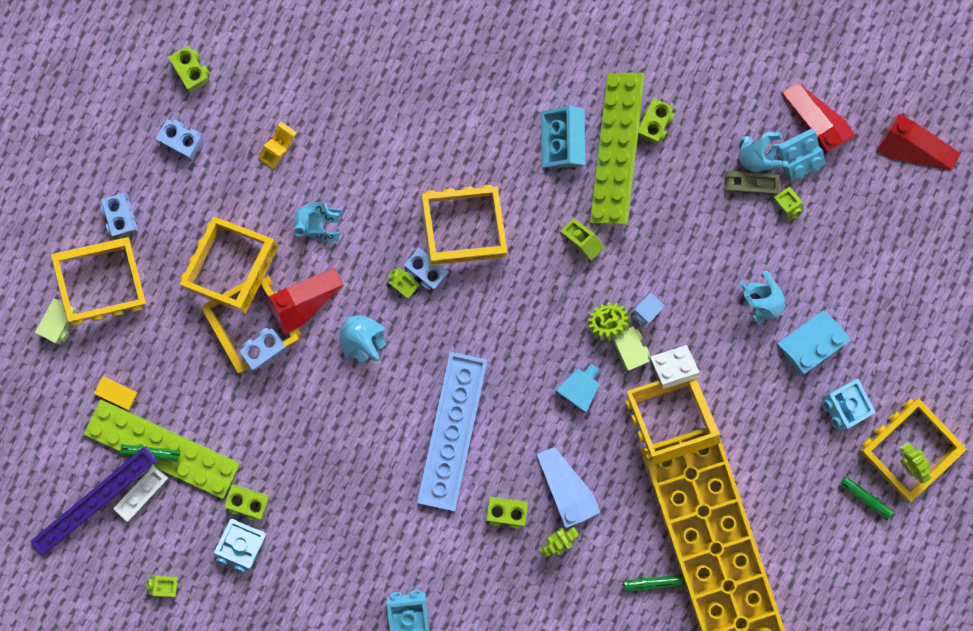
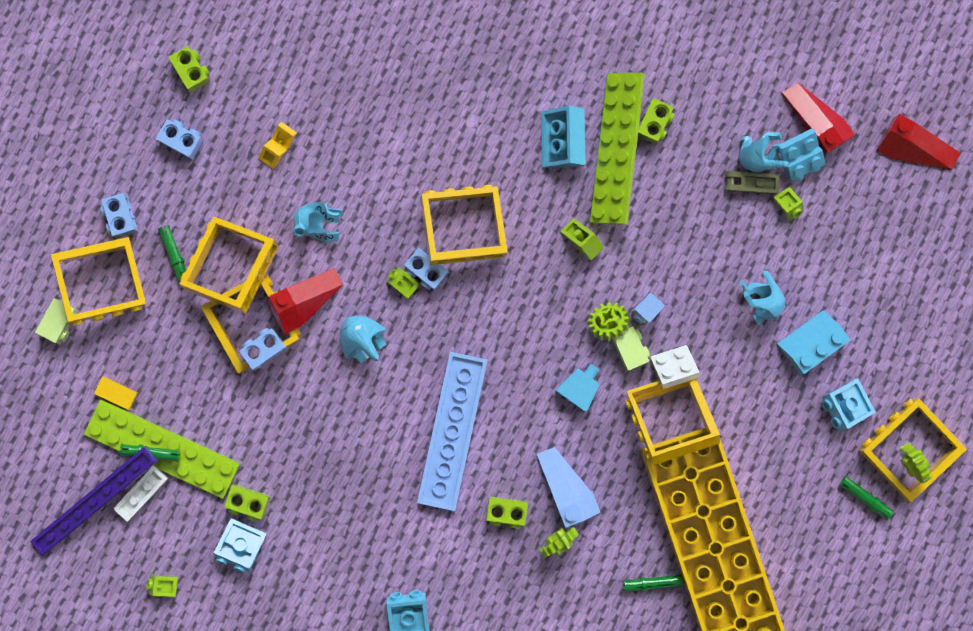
none -> green pin [158,225,186,282]

